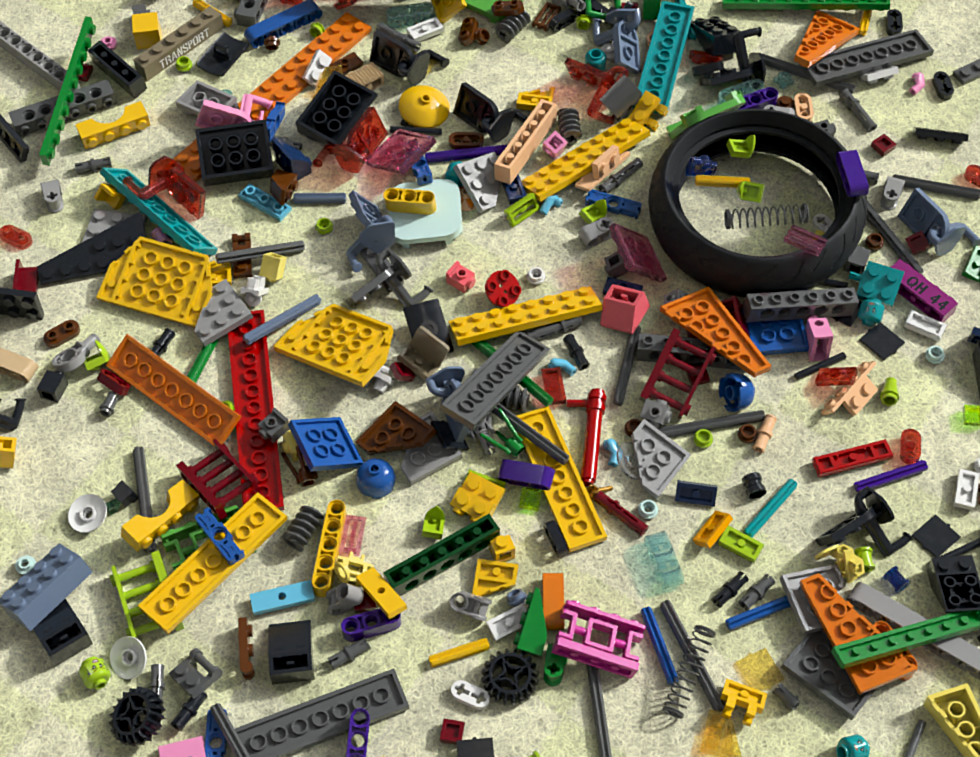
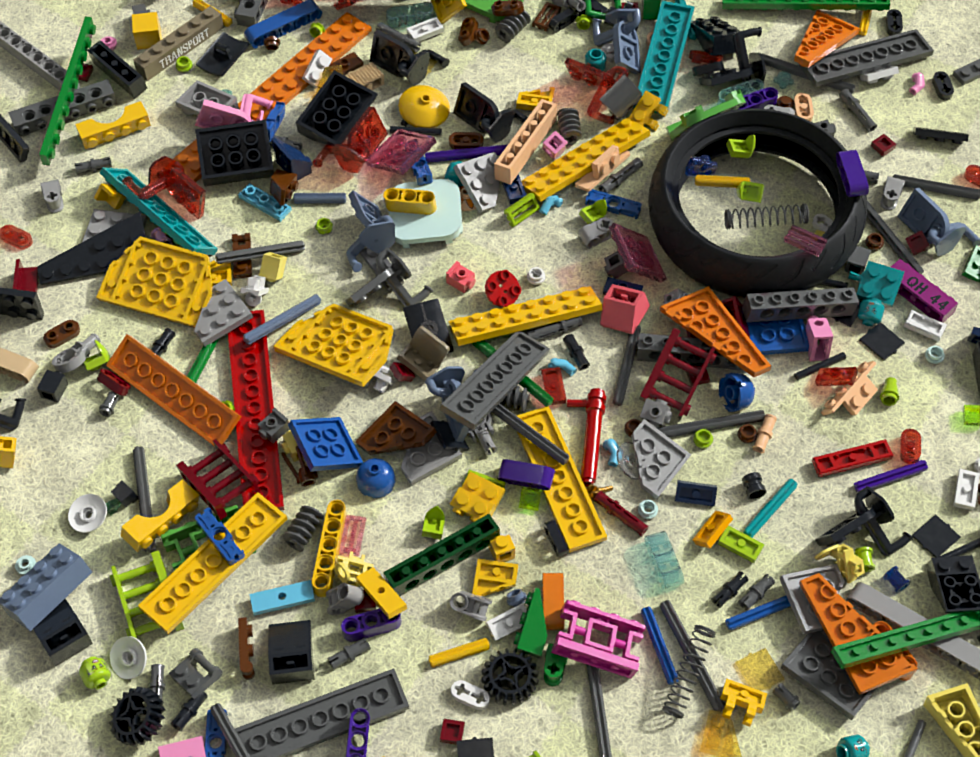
green plant [480,408,525,458] -> none

